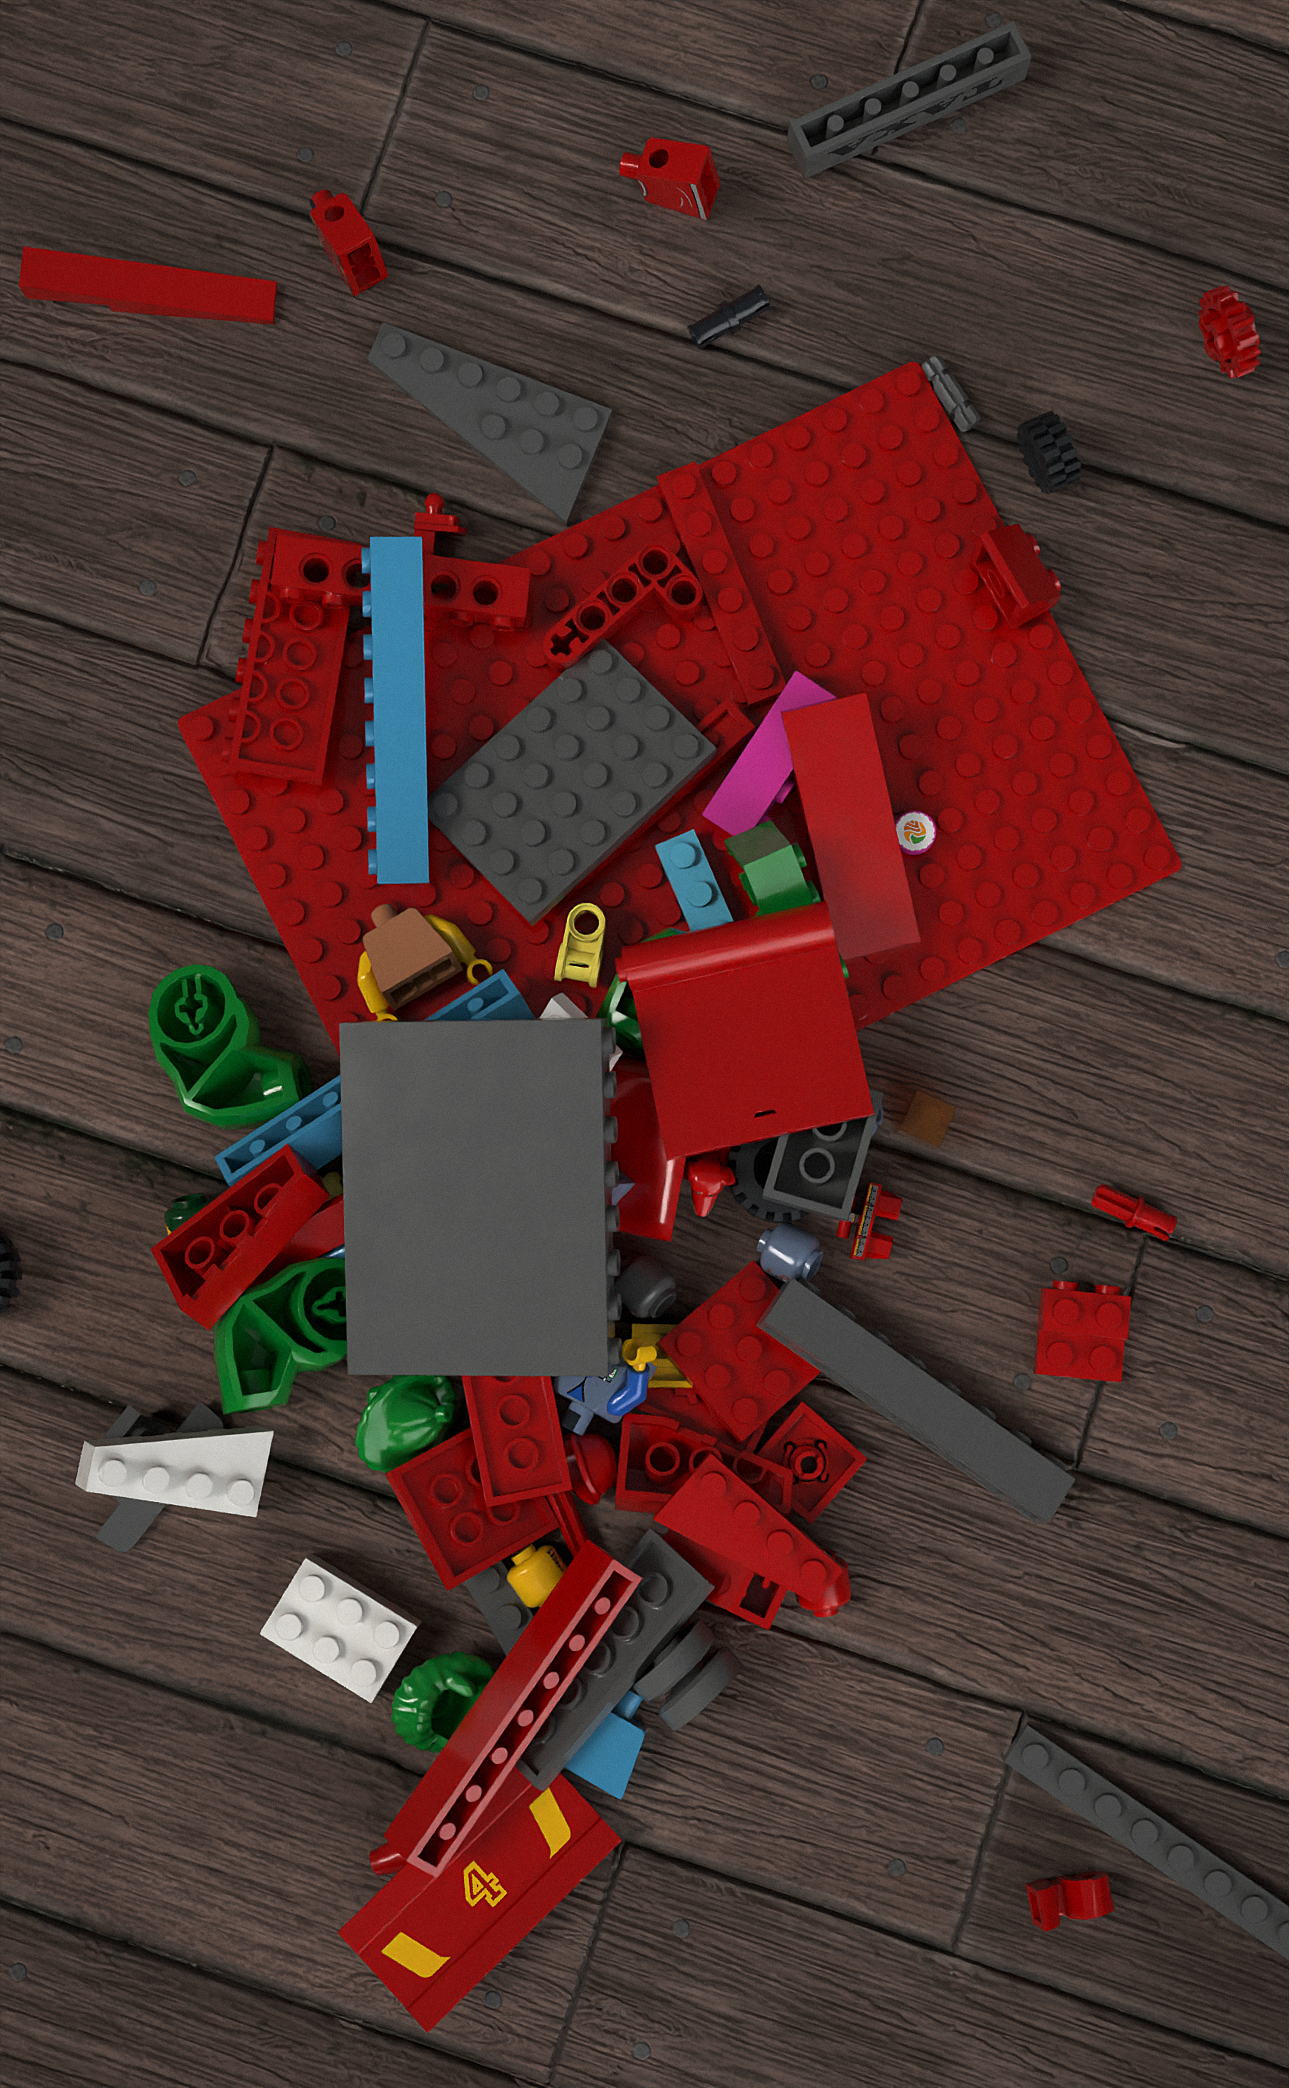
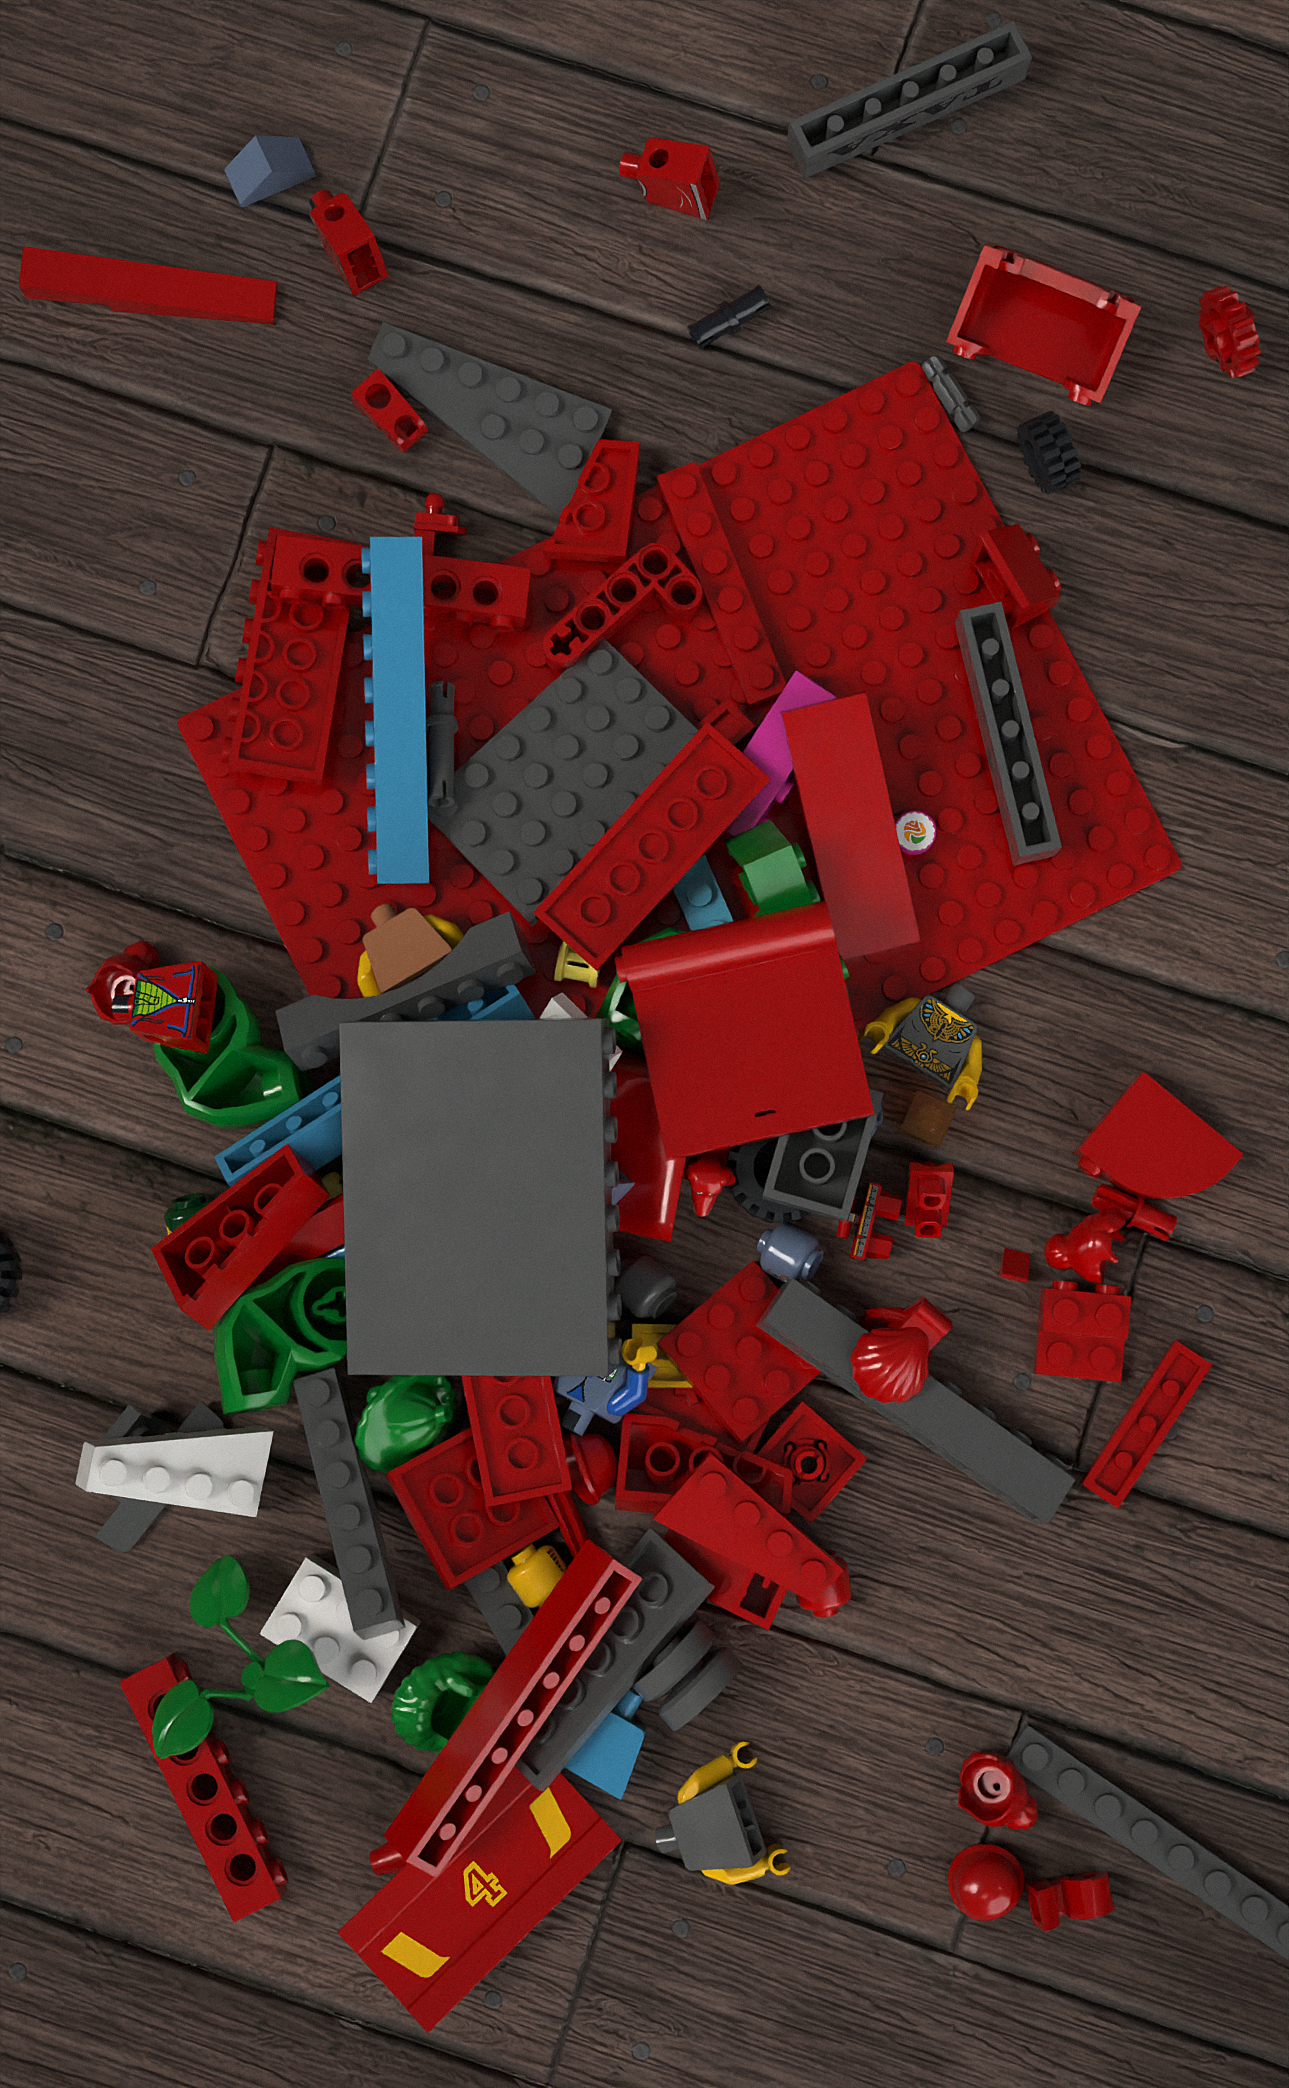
none -> red piece [86,940,160,1025]
none -> red torso [112,961,219,1053]
none -> red brick [119,1653,289,1923]
none -> green plant [152,1555,330,1760]
none -> sand blue slope [224,135,316,208]
none -> dark grey arch [275,911,536,1072]
none -> dark grey brick [293,1368,406,1640]
none -> red leg [351,368,428,453]
none -> dark grey pin [426,681,458,808]
none -> red plate [533,722,771,971]
none -> red wing [542,439,641,563]
none -> dark grey torso [655,1741,791,1885]
none -> red animal [850,1297,952,1403]
none -> torso [857,984,982,1110]
none -> red hips [904,1161,954,1238]
none -> red windscreen [946,242,1142,406]
none -> red helmet [948,1844,1024,1921]
none -> dark grey brick [955,602,1062,866]
none -> red piece [958,1751,1038,1830]
none -> red piece [998,1248,1030,1283]
none -> red piece [1044,1209,1126,1285]
none -> red brick [1072,1072,1244,1200]
none -> red plate [1080,1340,1212,1508]

